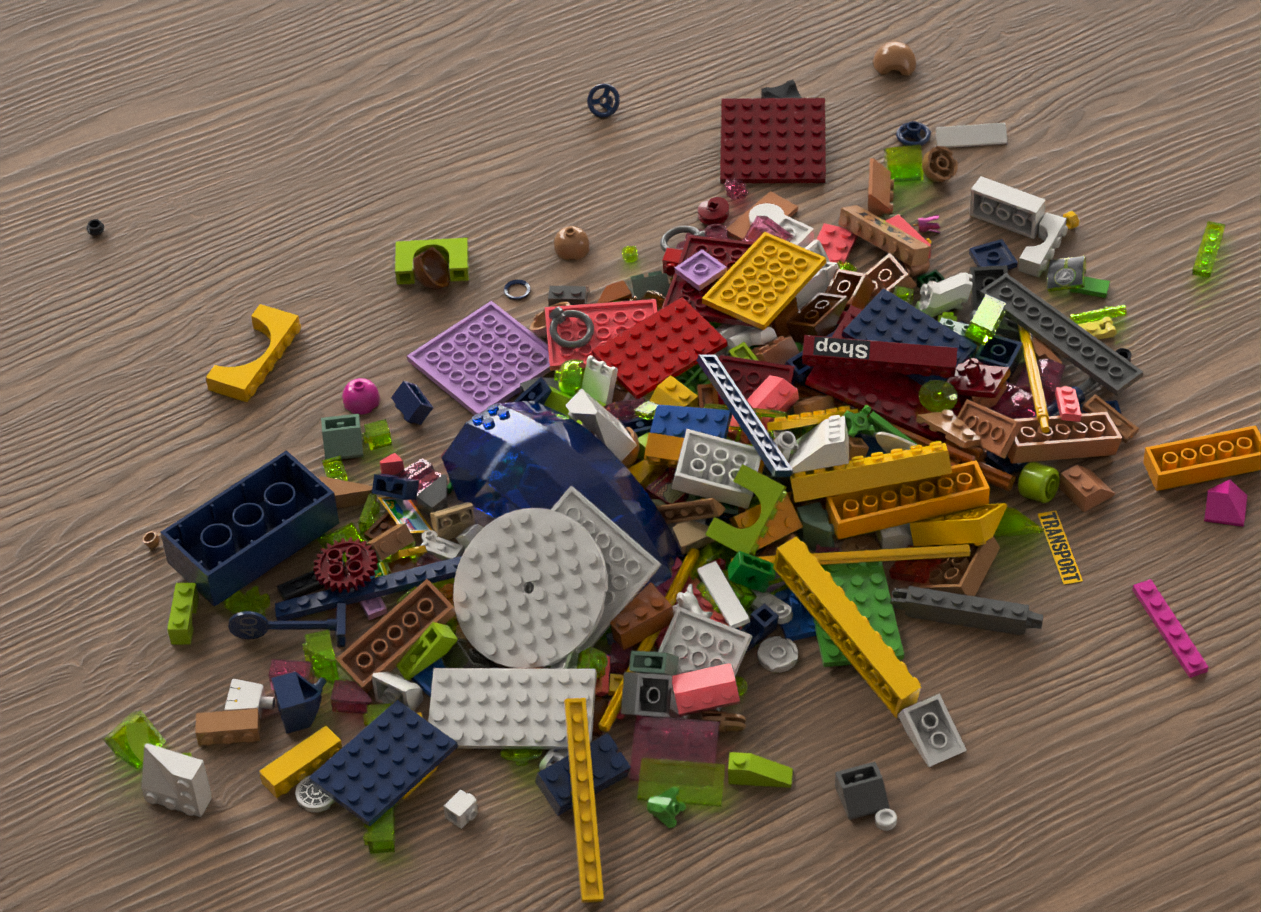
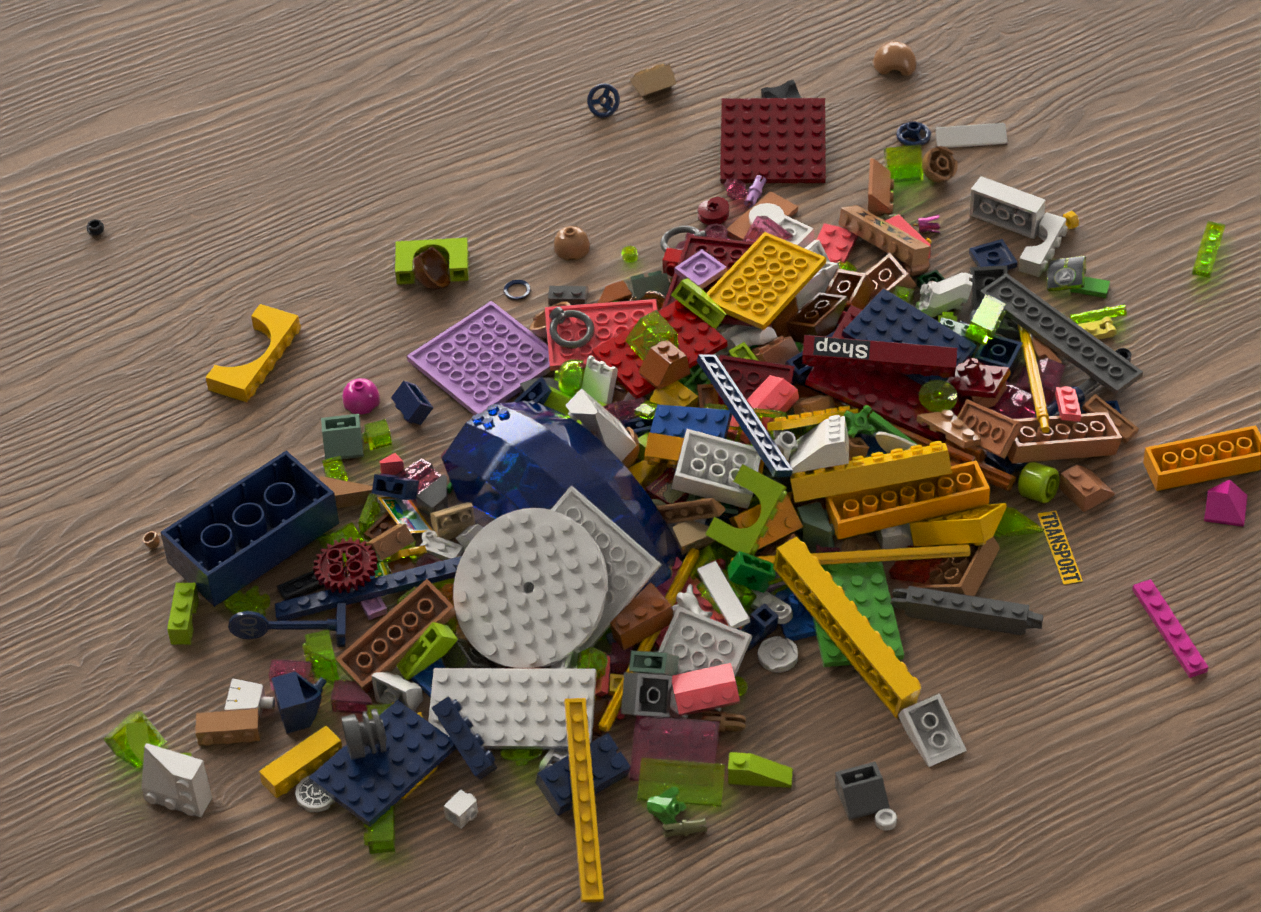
none -> dark grey wheel [341,709,387,760]
none -> dark blue brick [431,696,497,780]
none -> clear neon green slope [626,310,678,361]
none -> tan slope [630,63,677,96]
none -> dark orange slope [639,340,691,390]
none -> olive pin [662,818,707,838]
none -> lime slope [671,278,726,329]
none -> lavender pin [744,175,766,208]

